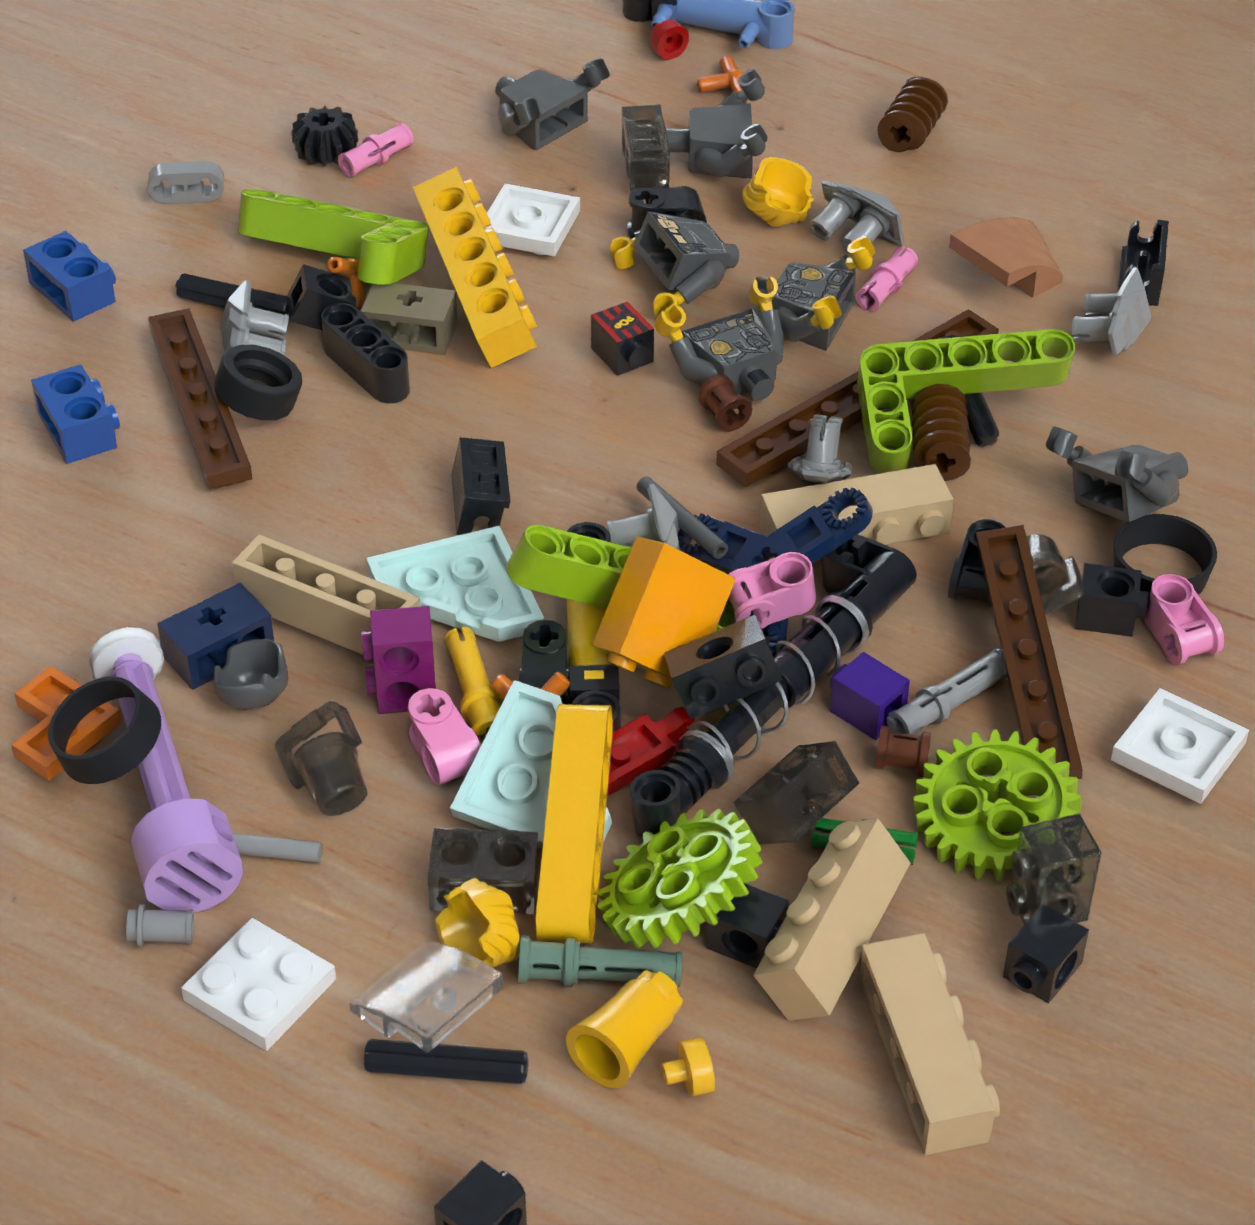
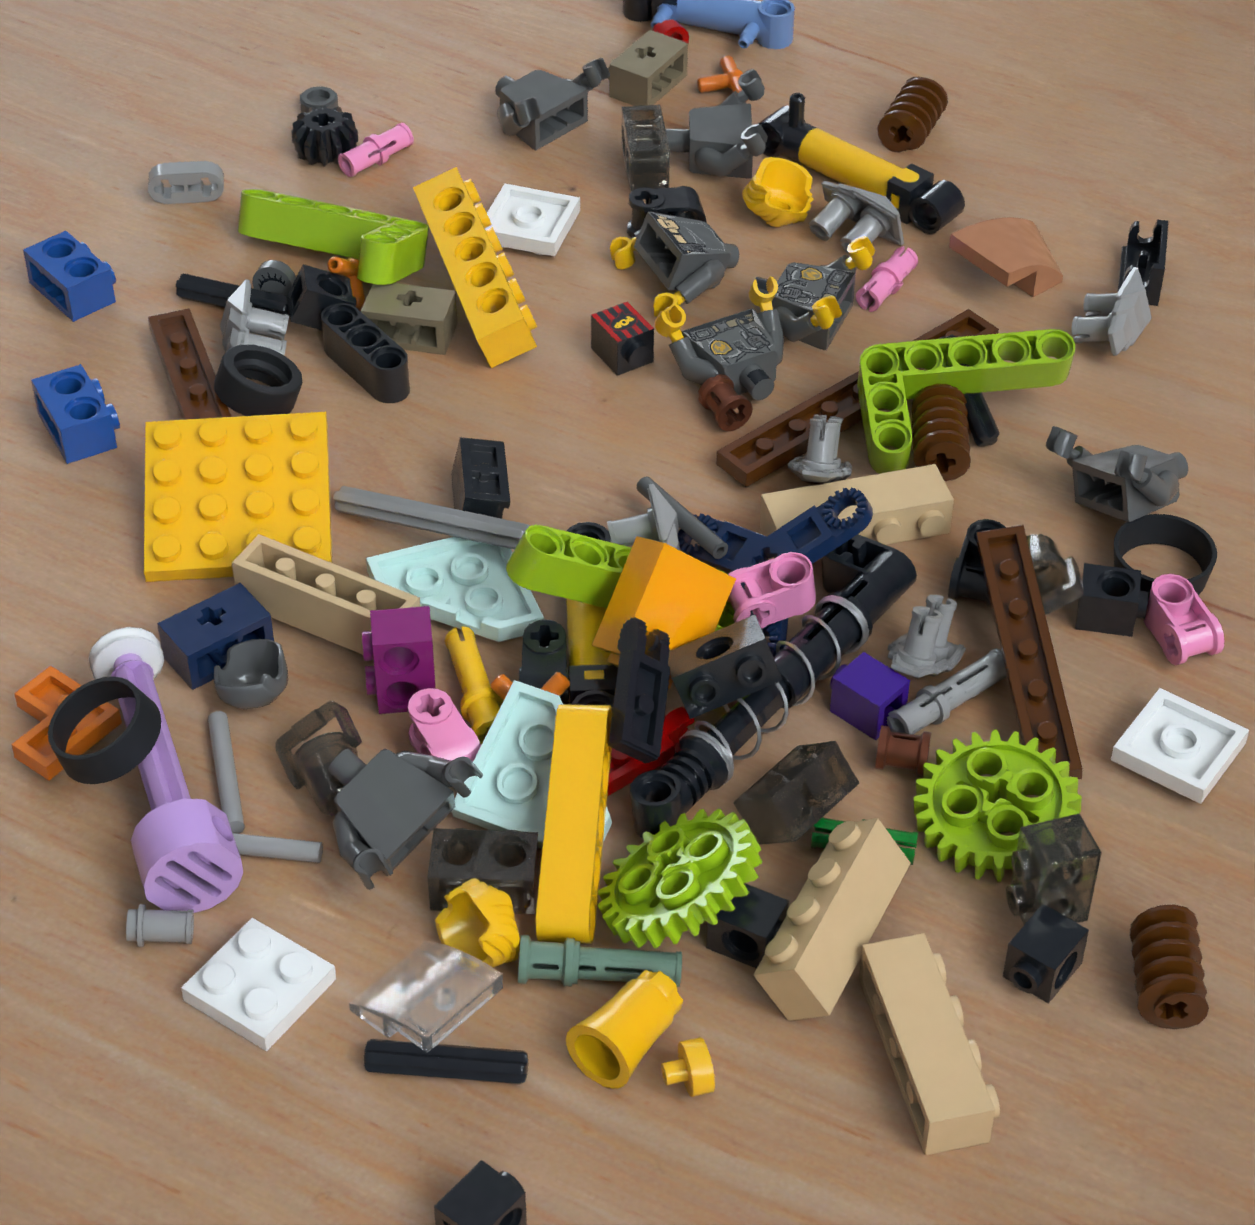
none -> yellow plate [144,412,332,582]
none -> light grey bar [208,711,245,834]
none -> dark grey tile [252,260,296,296]
none -> dark grey tile [300,86,339,113]
none -> dark grey torso [328,749,483,890]
none -> light grey axle [333,486,530,550]
none -> dark tan brick [608,30,688,110]
none -> black hinge [608,617,670,764]
none -> piece [757,93,965,234]
none -> light grey connector [887,595,966,679]
none -> reddish brown piece [1129,904,1209,1029]

